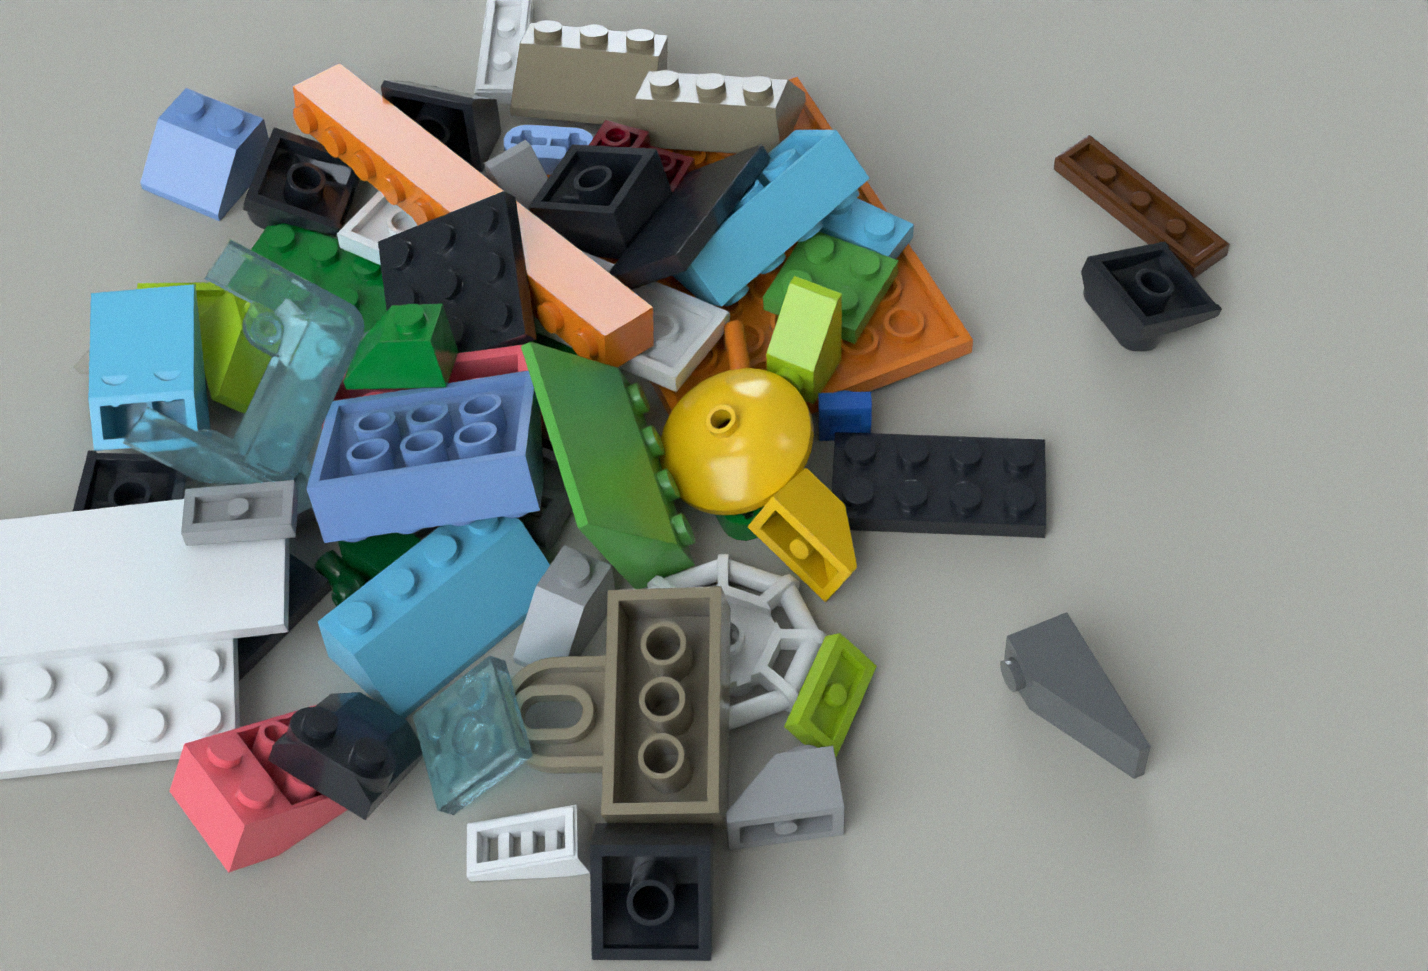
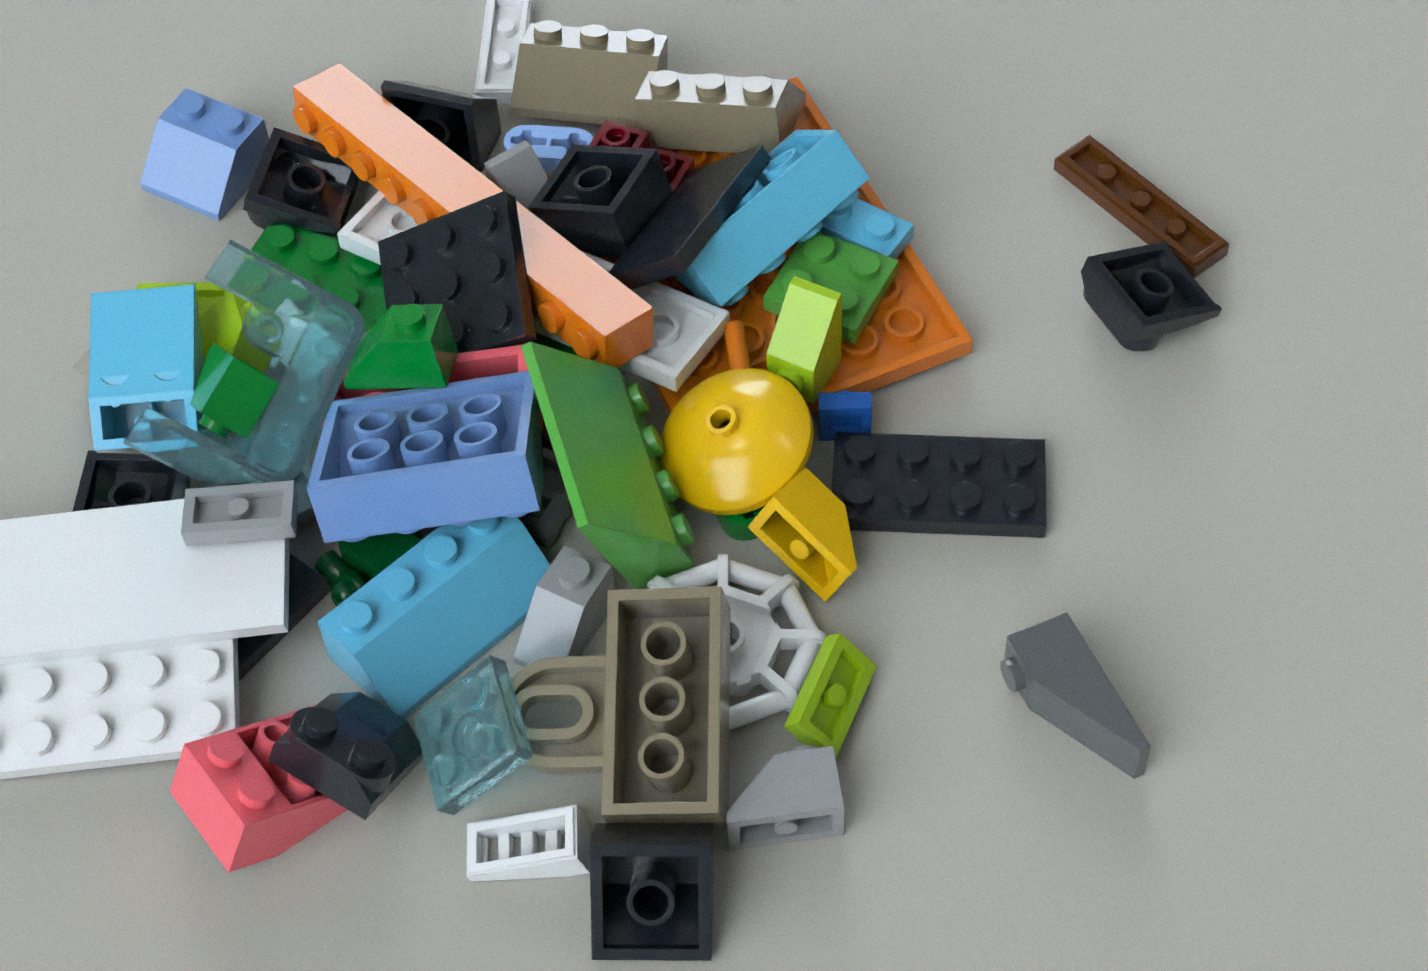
none -> green slope [190,343,279,439]

